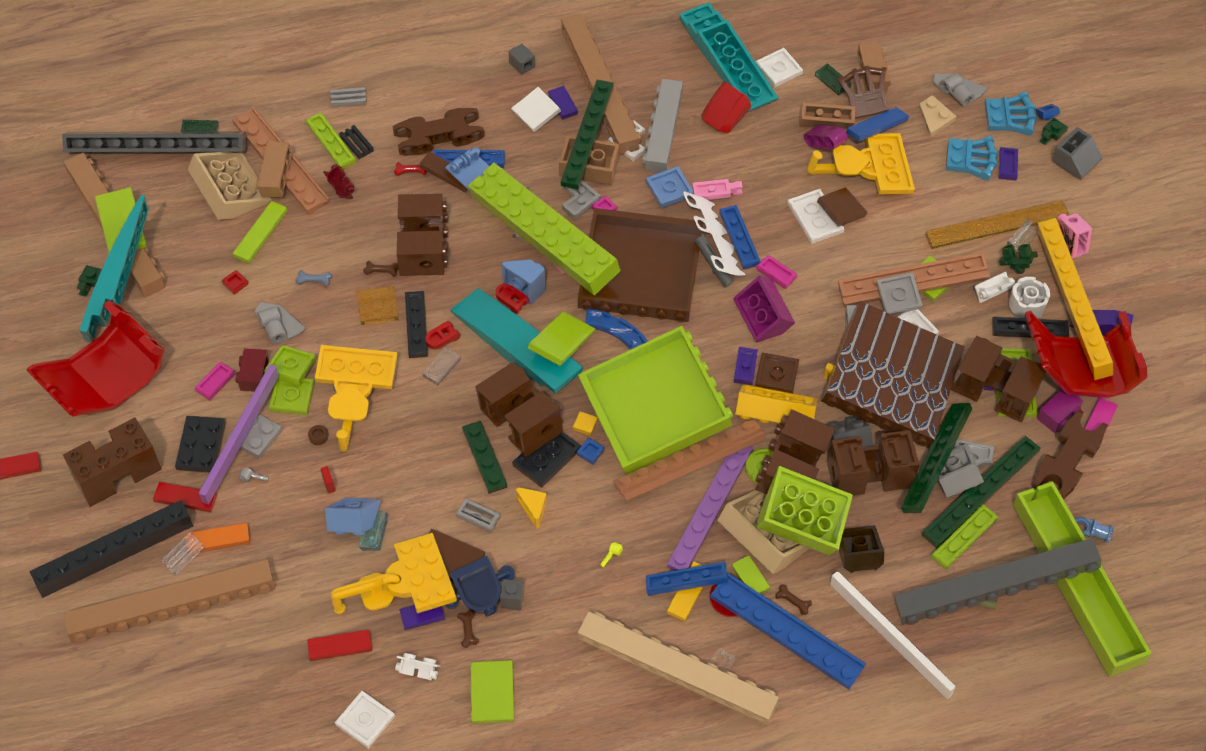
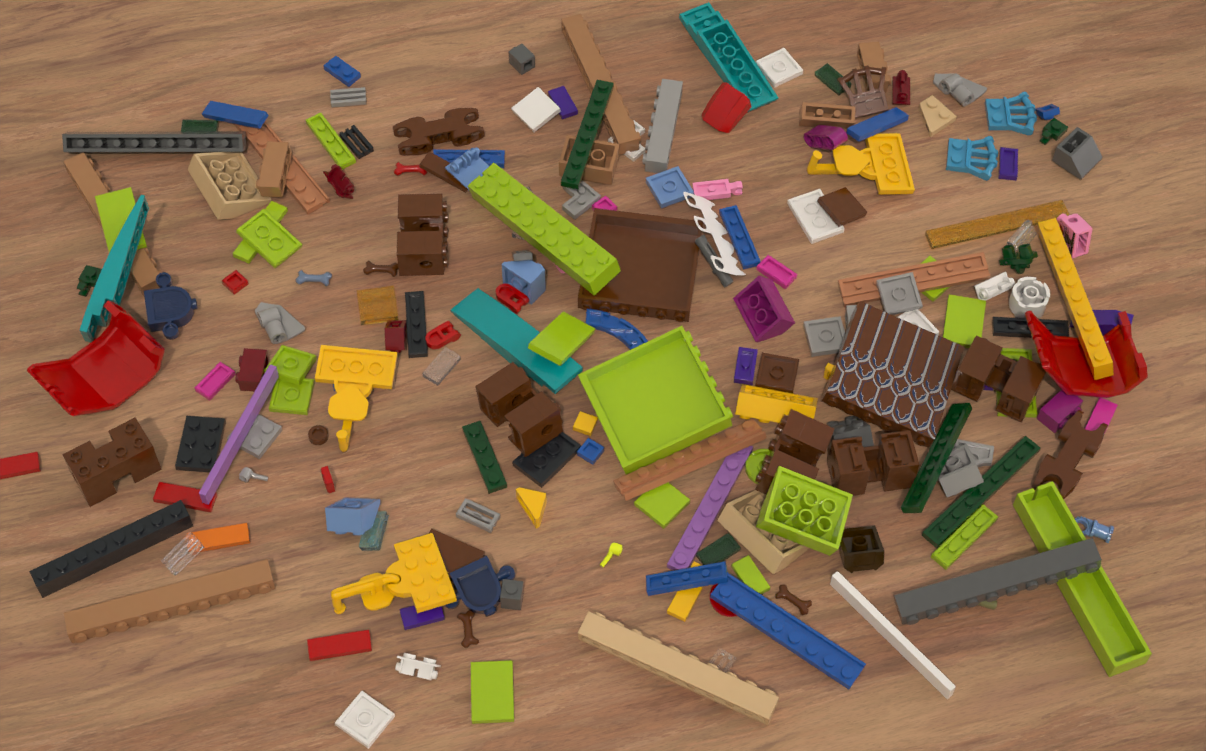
none -> dark blue piece [144,272,198,340]
none -> blue tile [202,101,269,129]
none -> lime tile [236,208,302,268]
none -> blue plate [323,56,361,87]
none -> dark red slope [384,320,407,353]
none -> dark grey tile [512,250,533,261]
none -> lime tile [634,482,690,529]
none -> clear green tile [696,533,741,565]
none -> light grey plate [803,316,845,357]
none -> dark red hinge [893,70,910,105]
none -> lime tile [943,294,986,348]

